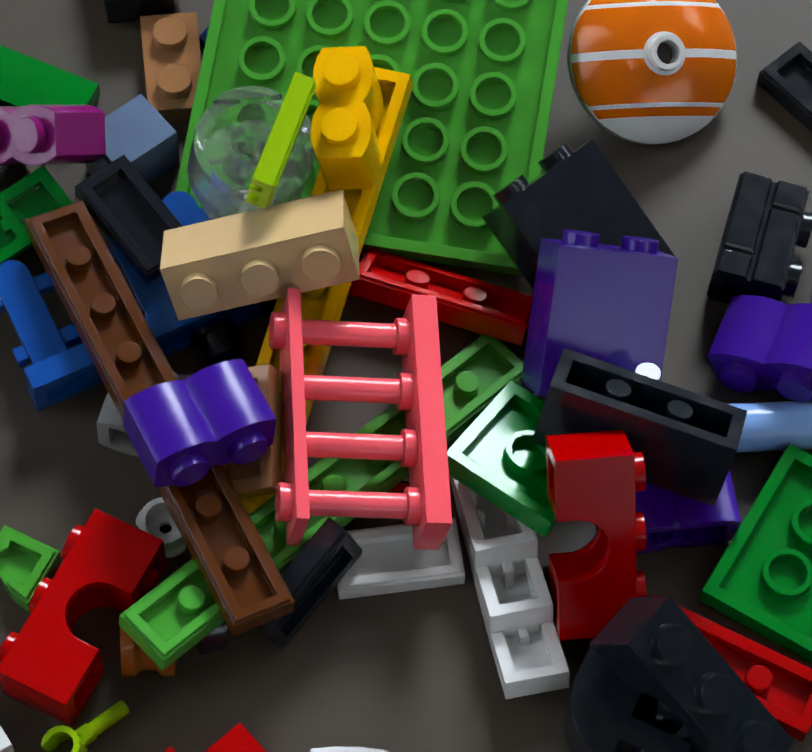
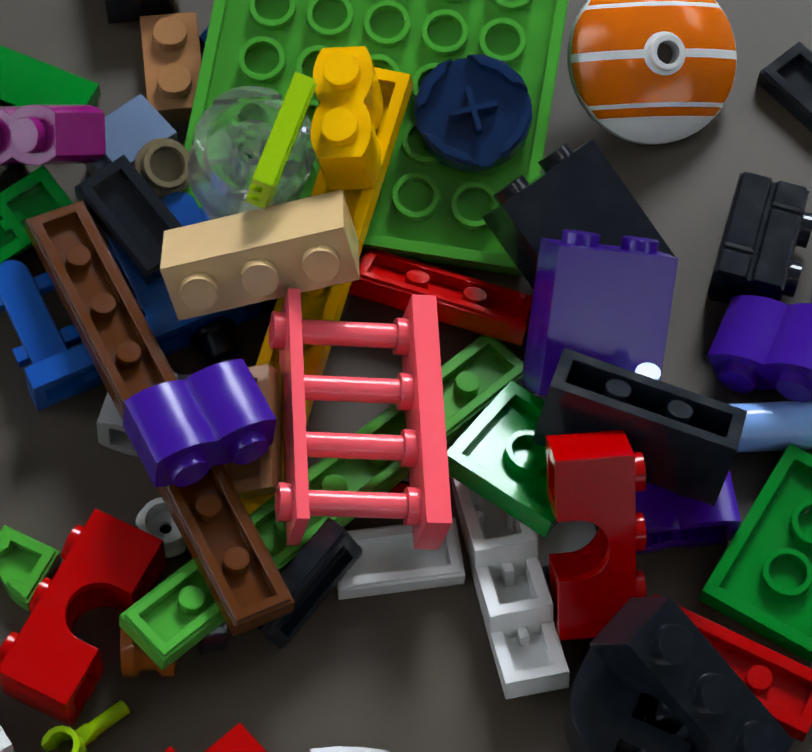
none -> dark tan plate [133,138,194,198]
none -> dark blue tile [415,54,533,172]

